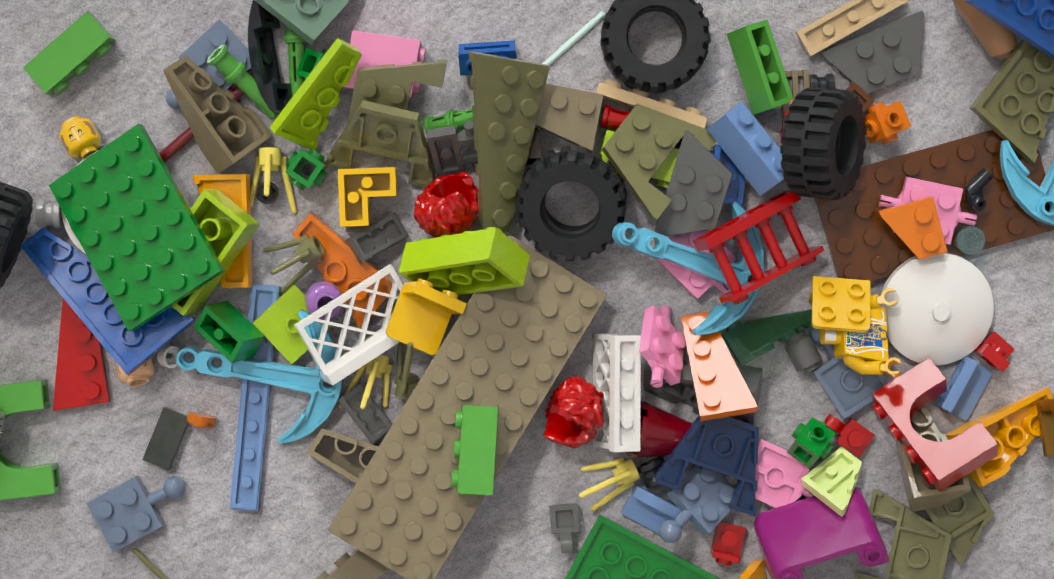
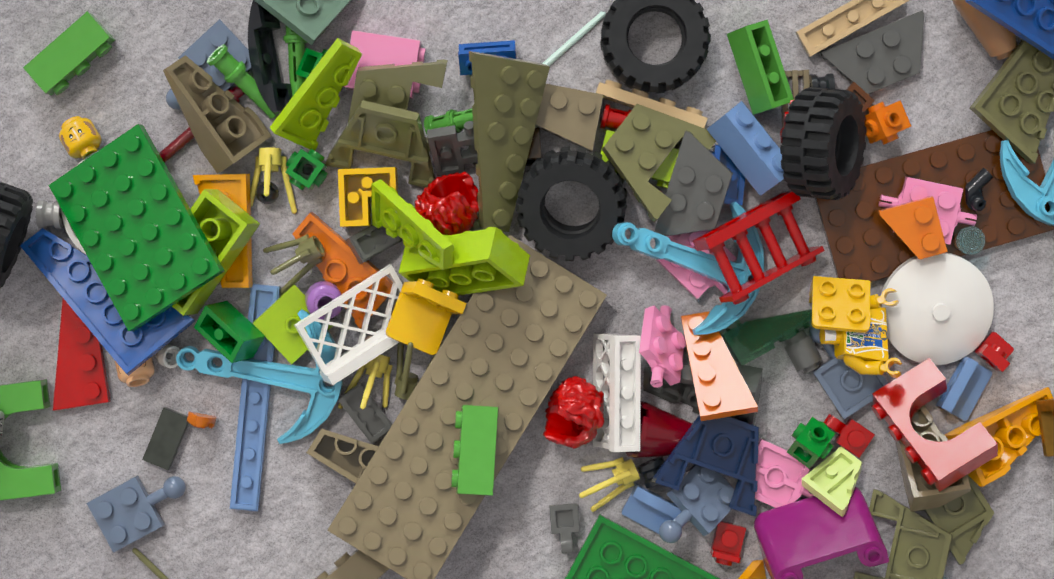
none -> lime wing [371,179,454,270]

